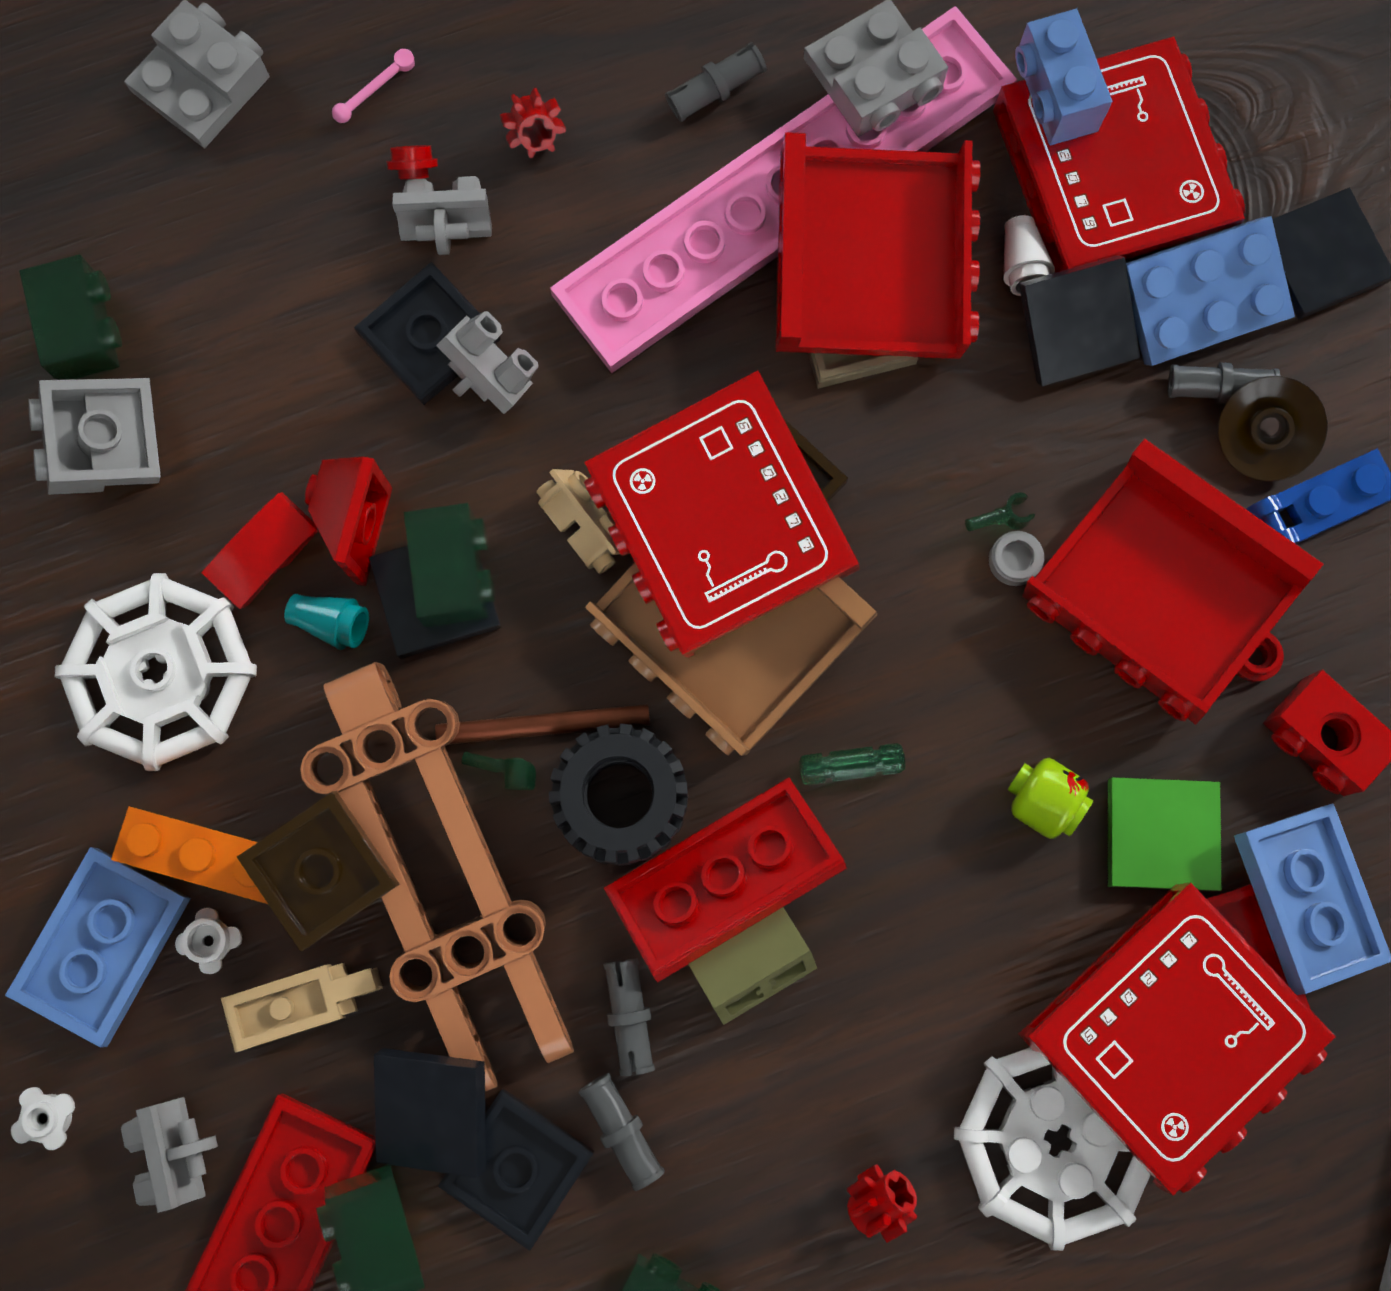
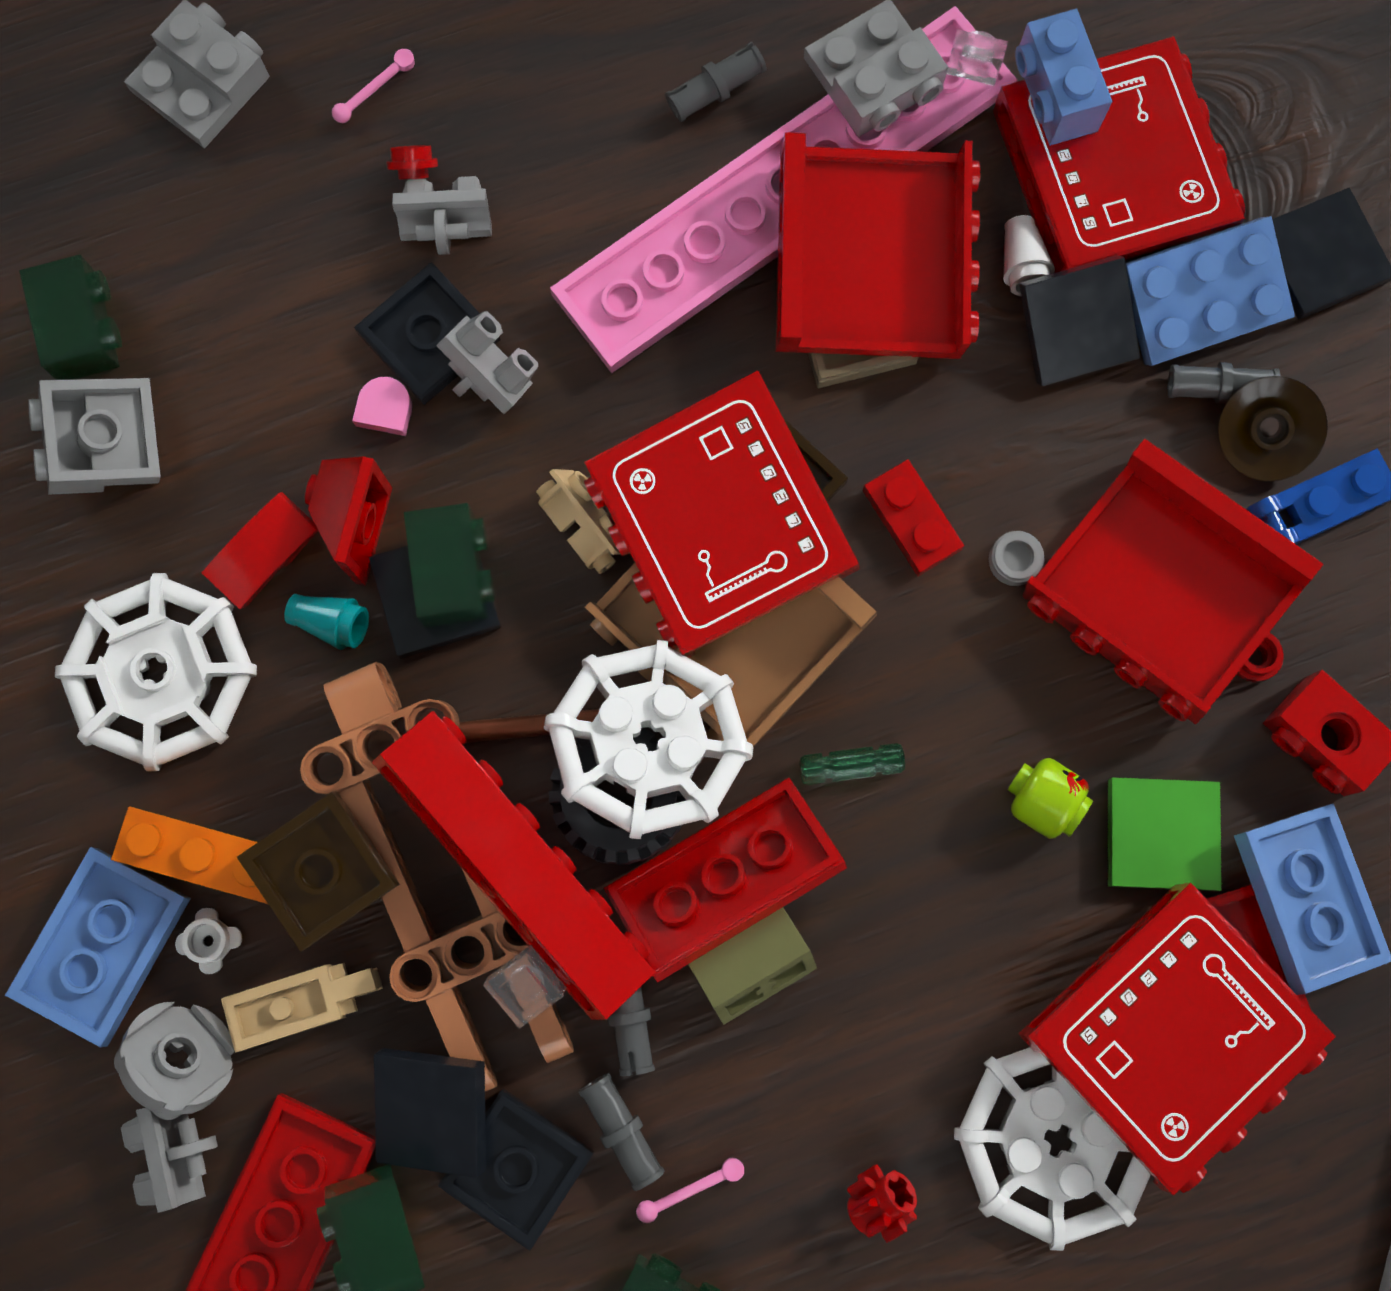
white plate [11,1087,75,1150] -> none
clear green hand [462,752,536,790] -> none
red gear [500,88,566,158] -> none
clear green hand [965,492,1035,532] -> none
none -> light grey plate [114,1002,234,1120]
none -> bright pink tile [352,377,412,436]
none -> red brick [372,711,656,1020]
none -> clear plate [483,945,567,1029]
none -> white plate [544,639,754,840]
none -> bright pink hinge [636,1158,744,1223]
none -> red plate [862,459,965,577]
none -> clear plate [947,29,1008,86]

